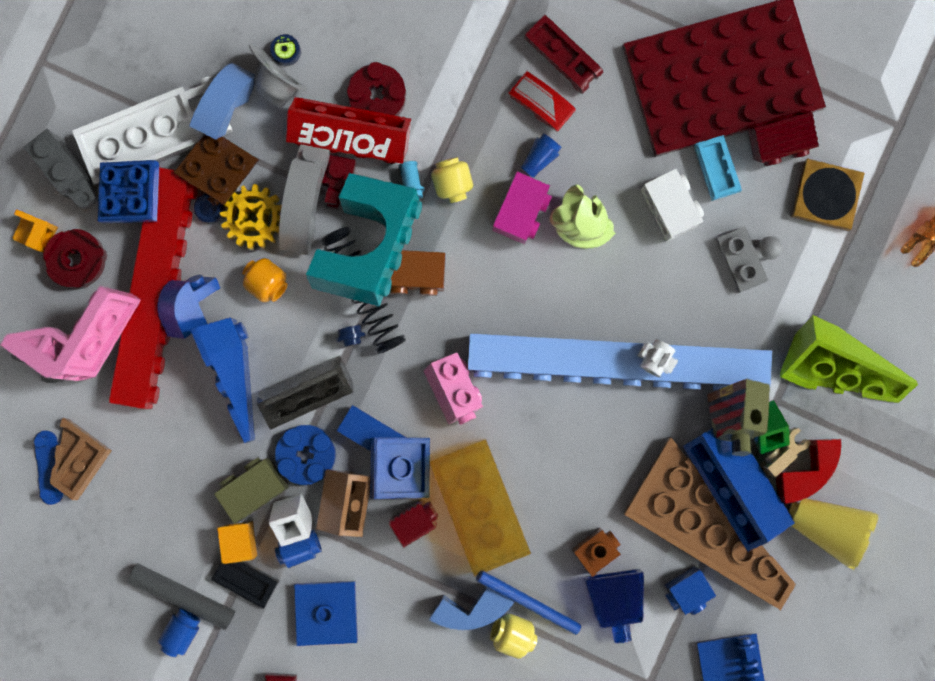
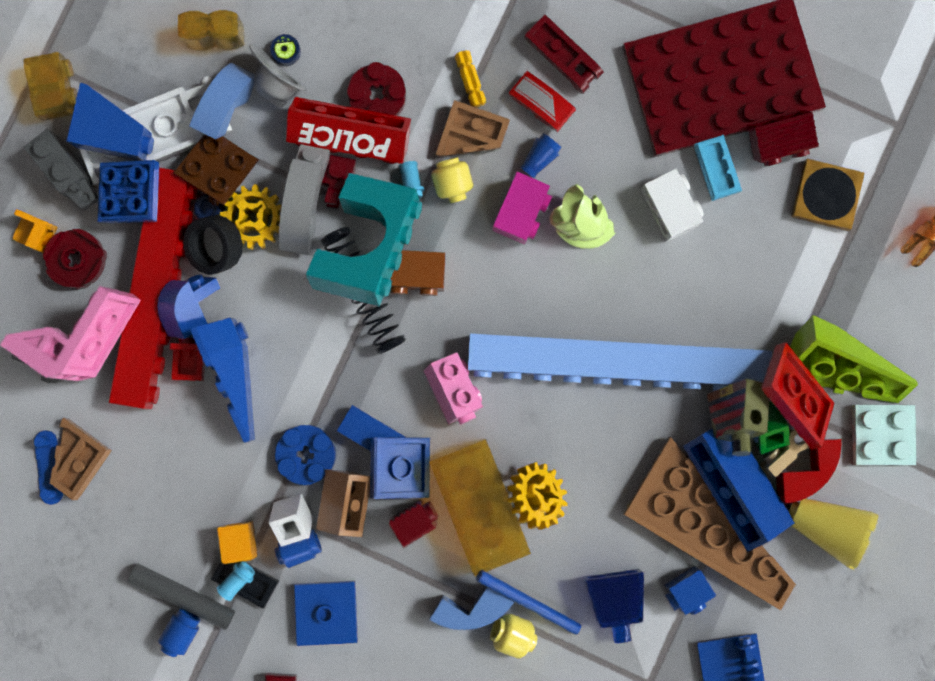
olive brick [214,457,289,524] -> none
light orange head [242,258,288,302] -> none
clear smoke brick [257,356,353,430] -> none
dark blue plate [336,325,366,347] -> none
dark orange brick [572,528,621,577] -> none
white gear [637,339,678,377] -> none
light grey plate [716,226,782,293] -> none
none -> clear yellow brick [23,52,78,121]
none -> blue slope [67,83,154,161]
none -> red bracket [169,338,205,381]
none -> clear yellow brick [178,10,244,51]
none -> black tyre [183,215,243,275]
none -> medium azure pin [216,561,255,601]
none -> medium nougat wing [436,100,510,156]
none -> yellow axle [455,50,486,108]
none -> yellow gear [507,462,568,530]
none -> red plate [761,342,835,450]
none -> light aqua plate [852,405,916,465]

